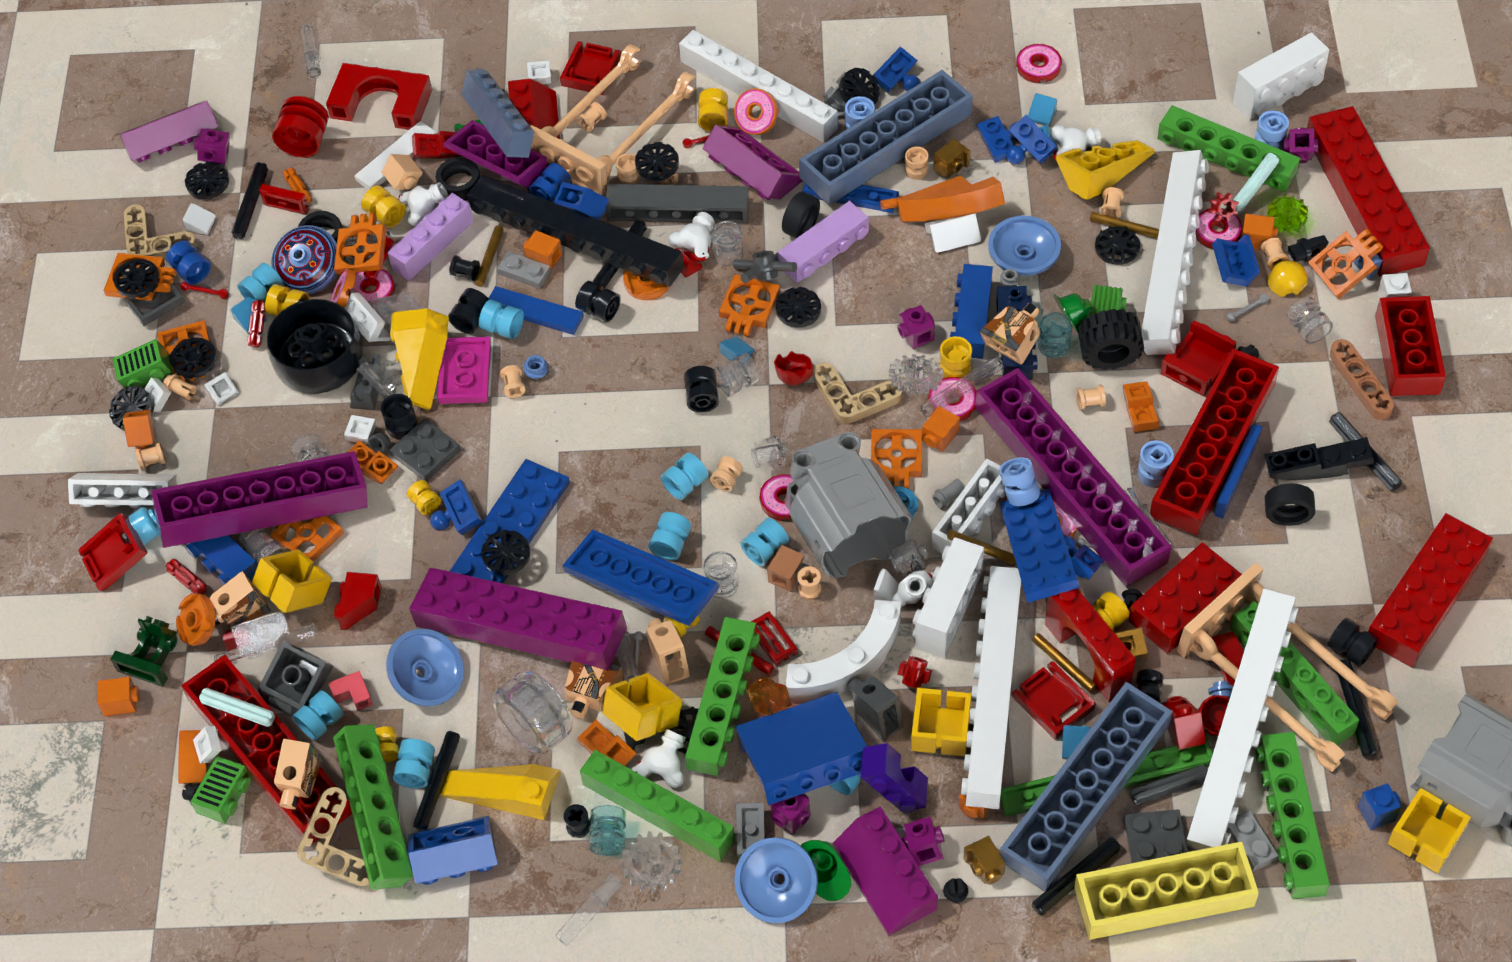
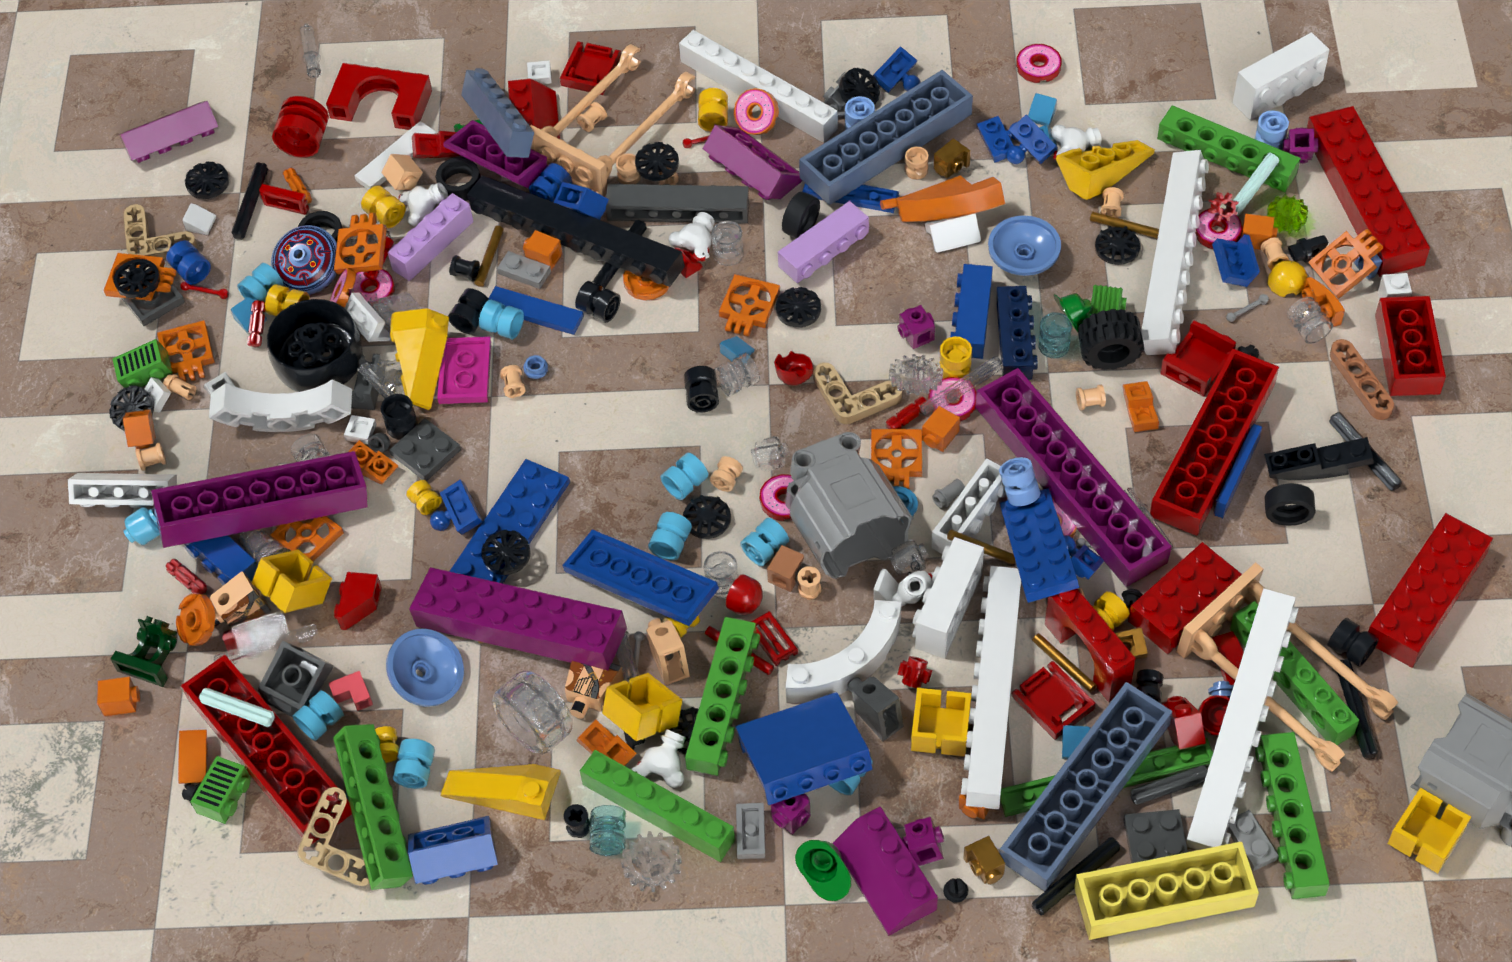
red container [78,513,148,591] -> none
black wheel [170,338,217,379] -> none
white plate [193,726,222,763] -> none
magenta brick [194,128,230,165] -> none
light nougat torso [274,739,322,809] -> none
black axle [413,731,460,831] -> none
clear axle [556,873,623,946] -> none
dark grey bar [733,251,797,283] -> none
medium blue dish [734,837,818,923] -> none
clear orange brick [746,676,792,716] -> none
dark purple arch [861,743,928,813] -> none
torso [980,303,1040,365] -> none
light grey pin [1000,269,1020,286] -> none
light blue wheel [1137,440,1174,488] -> none
blue brick [1358,783,1402,830] -> none
none -> white brick [209,379,352,432]
none -> black wheel [683,495,731,539]
none -> red hair [726,574,763,616]
none -> red axle [886,396,929,429]
none -> orange slope [1302,277,1345,327]

